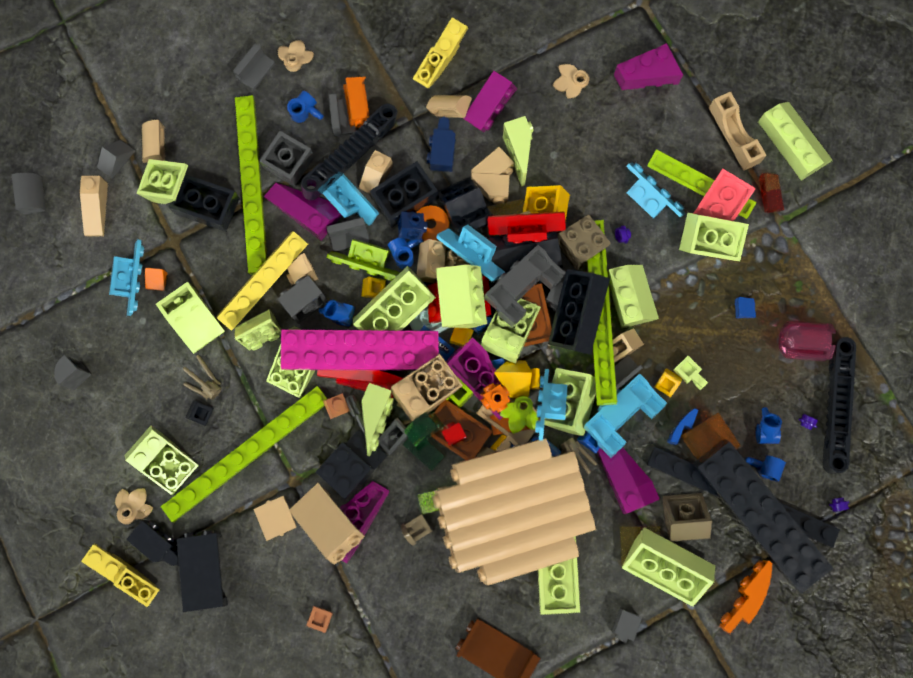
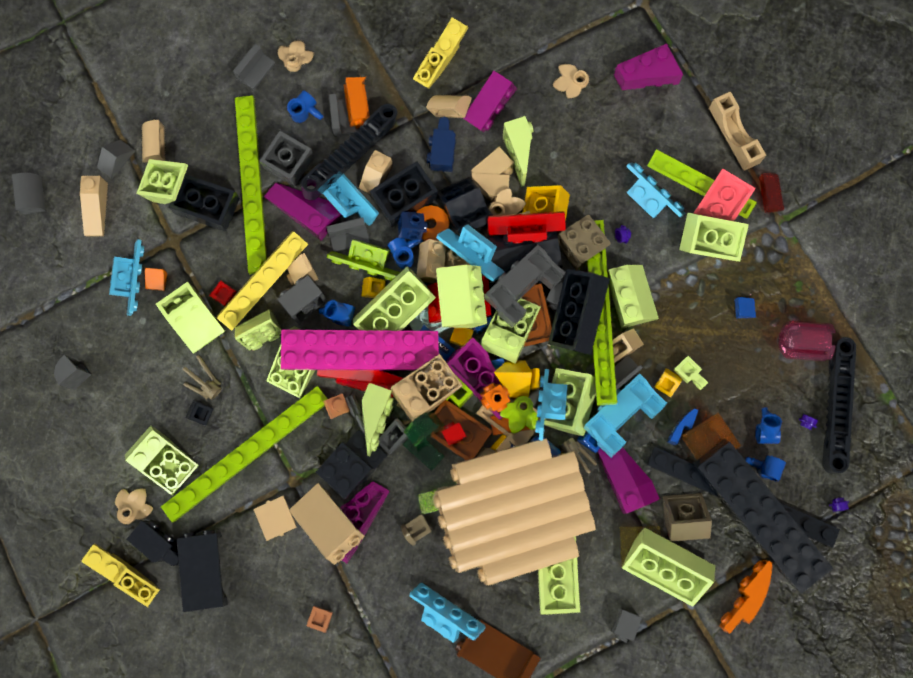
yellowish green slope [758,102,832,181] -> none
none -> red tile [209,280,237,306]
none -> medium azure bracket [410,583,485,643]
none -> tan plate [489,189,526,216]

